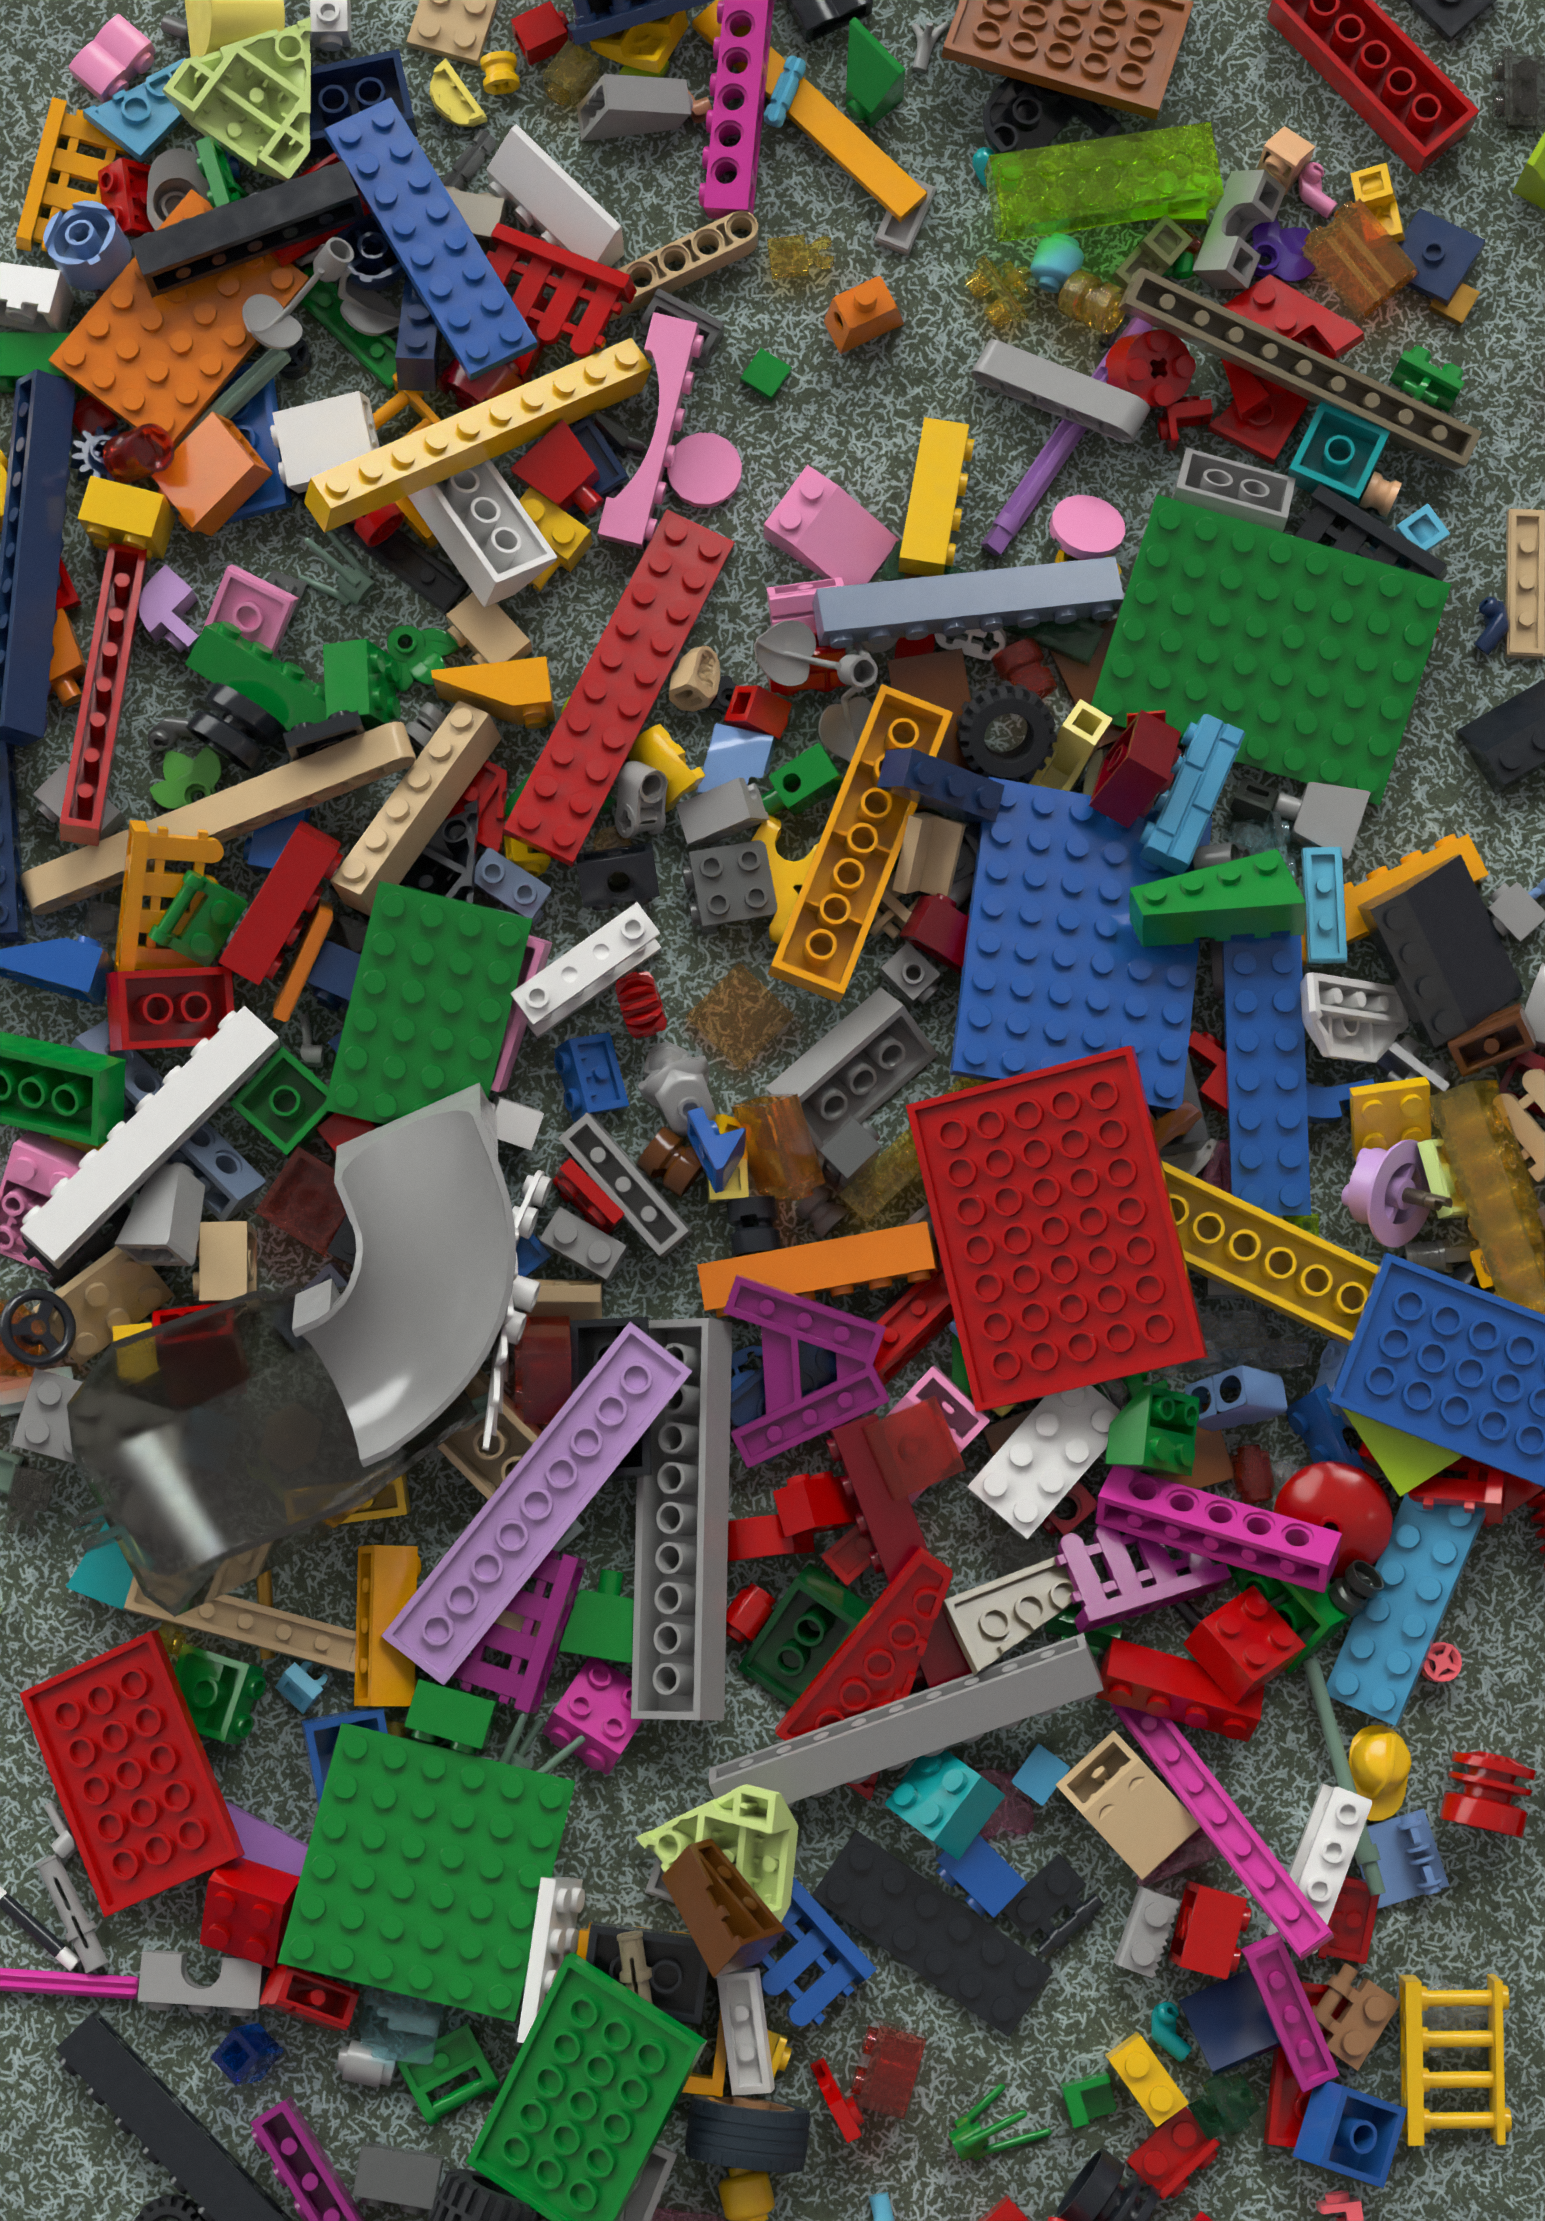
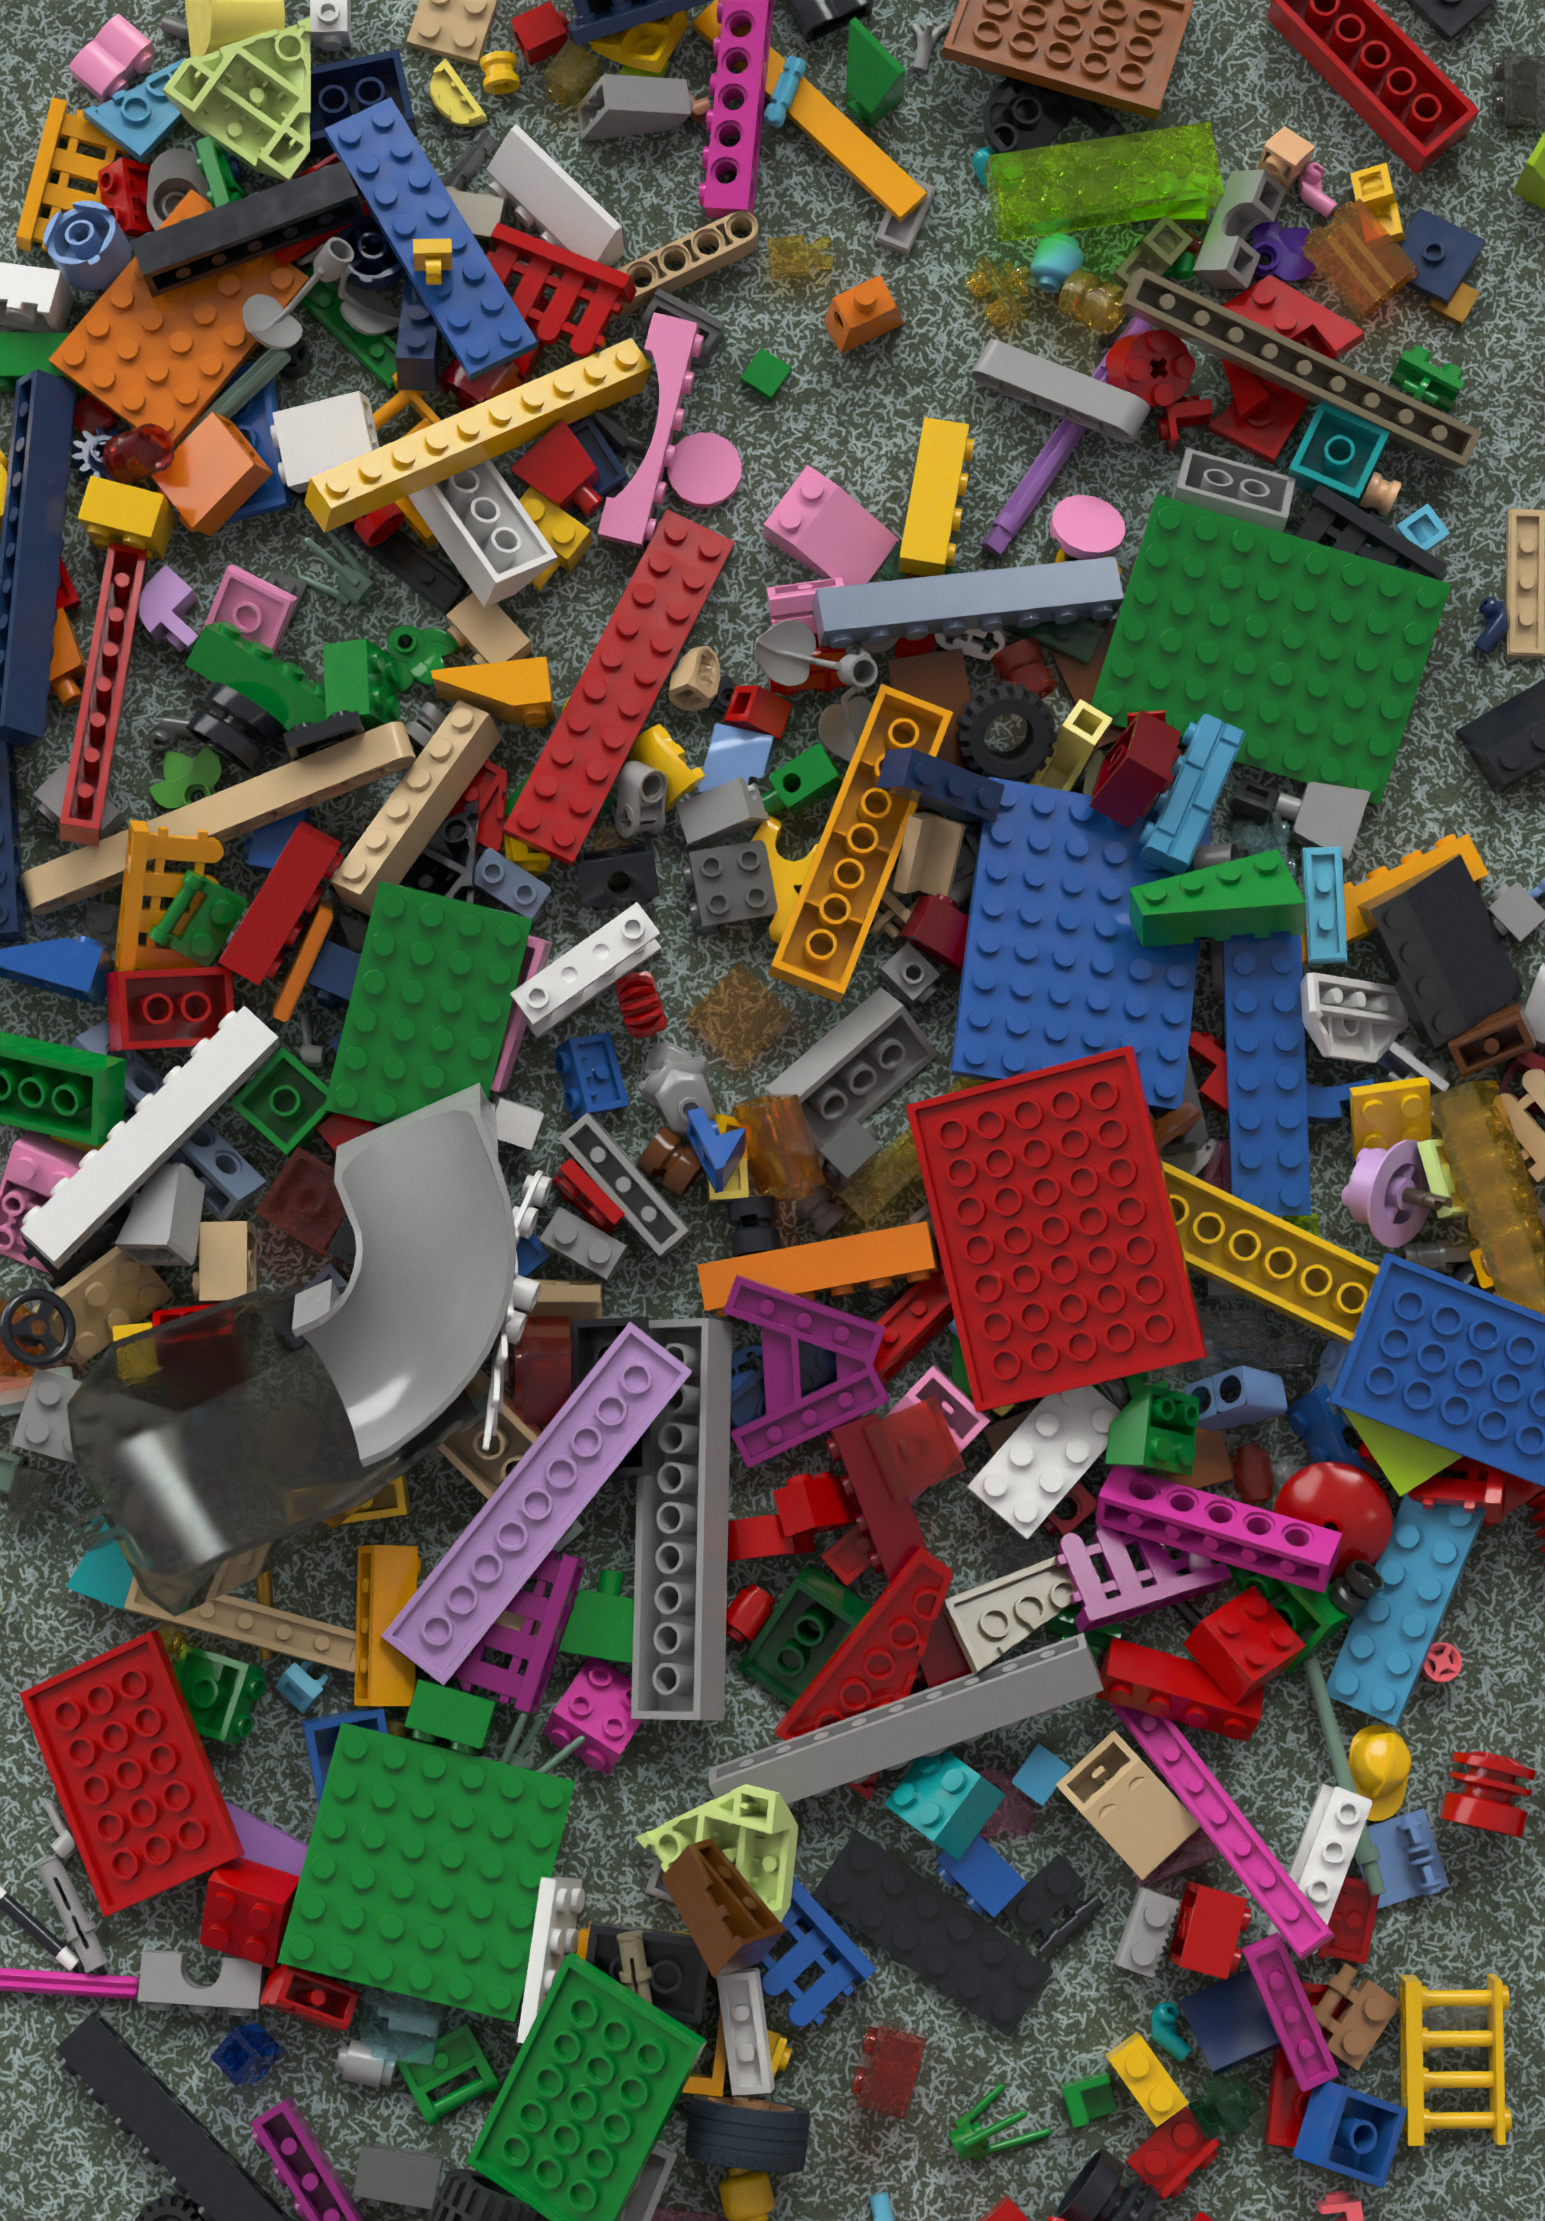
red wing [810,2057,865,2143] -> none
none -> yellow tile [413,238,452,285]

